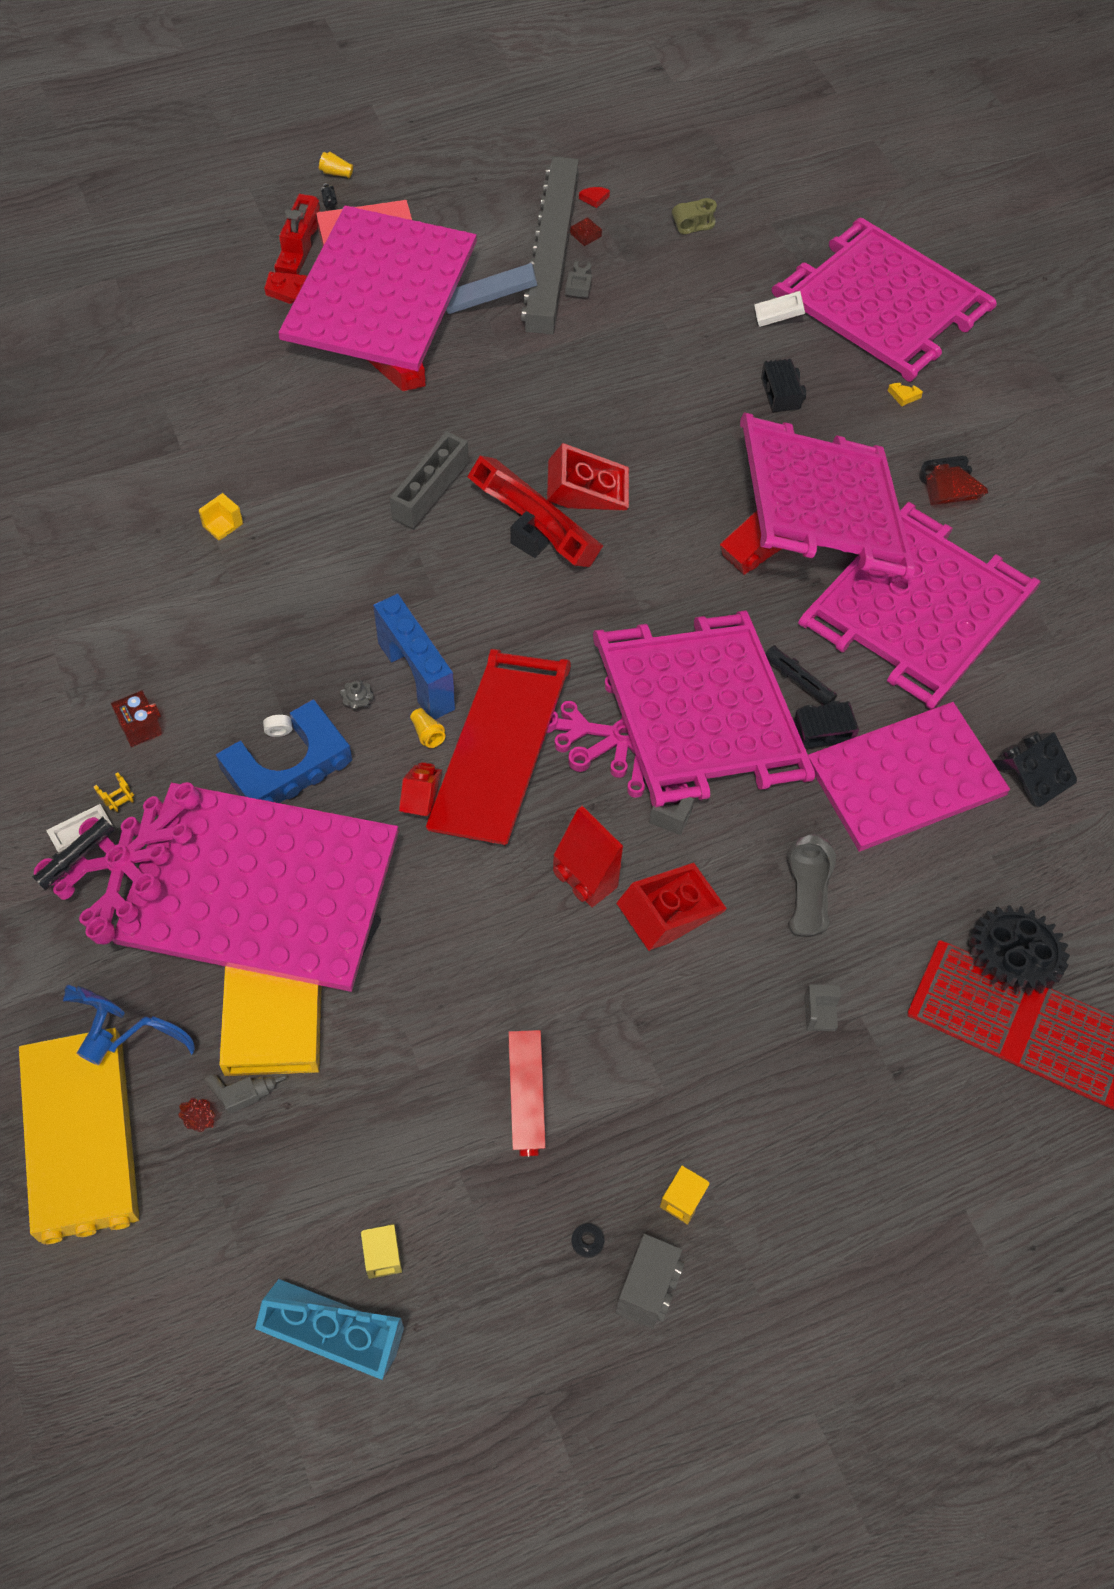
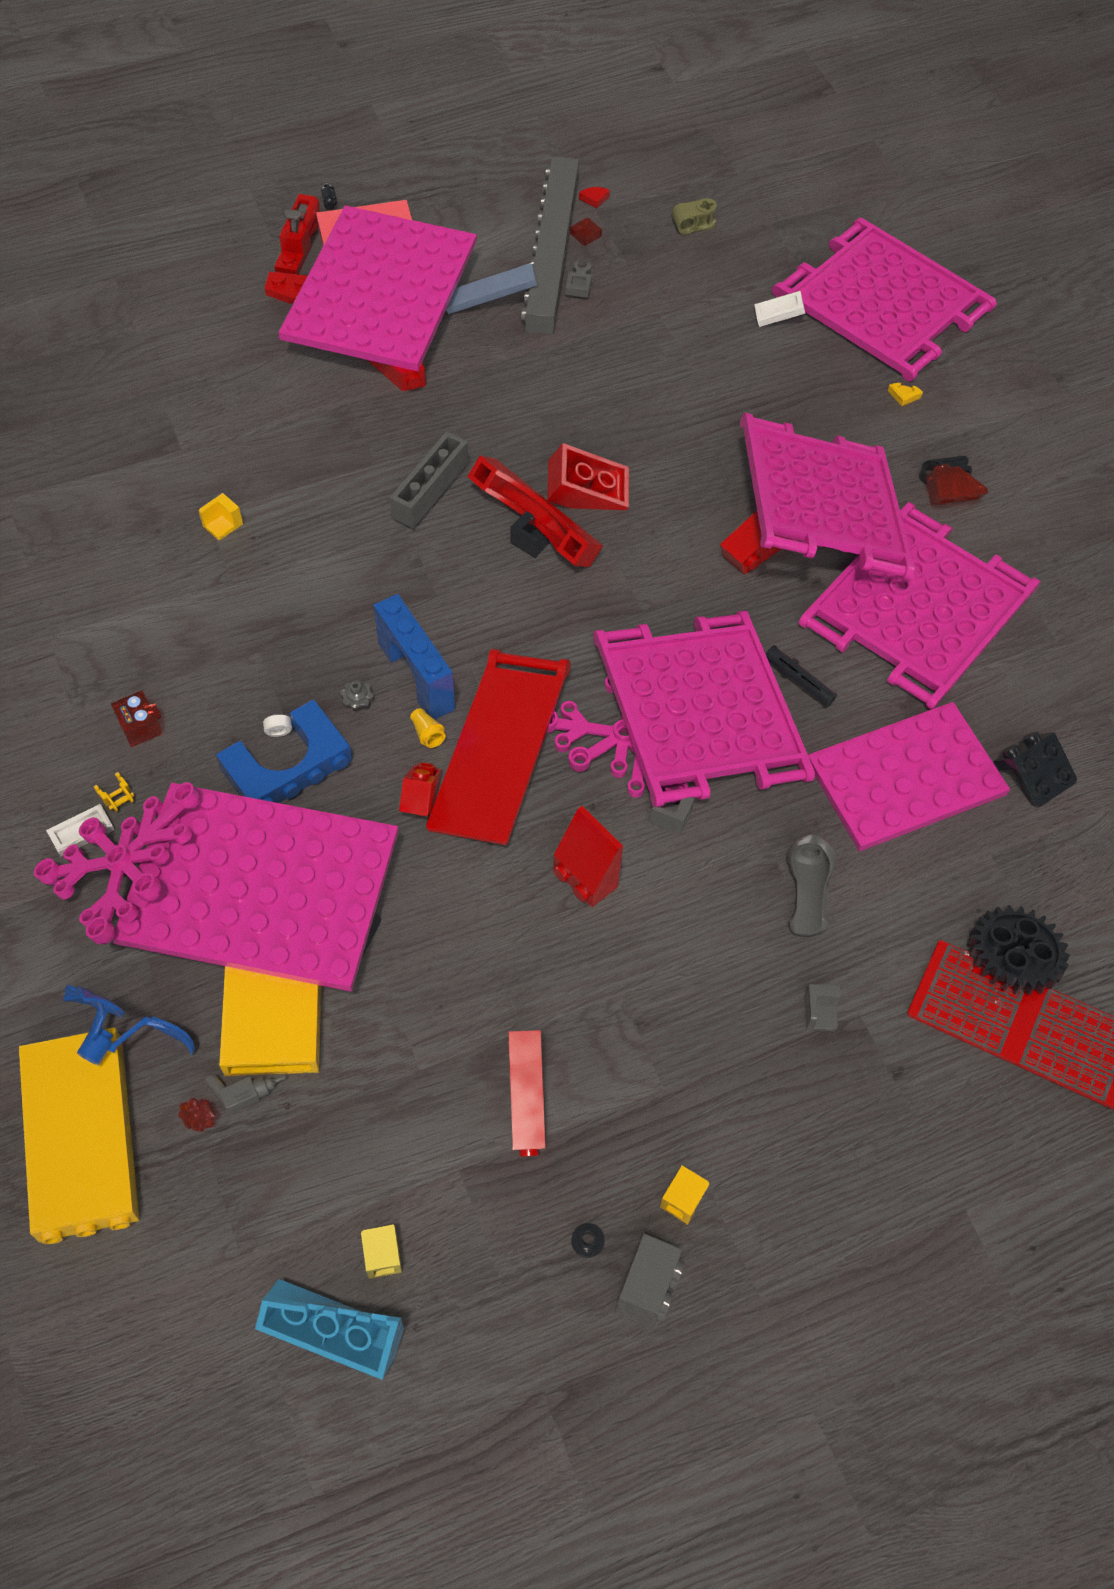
black pin [32,816,116,891] -> none
yellow cone [319,152,354,178] -> none
red slope [616,863,727,951] -> none
black brick [761,358,806,412] -> none
black brick [793,701,859,749] -> none

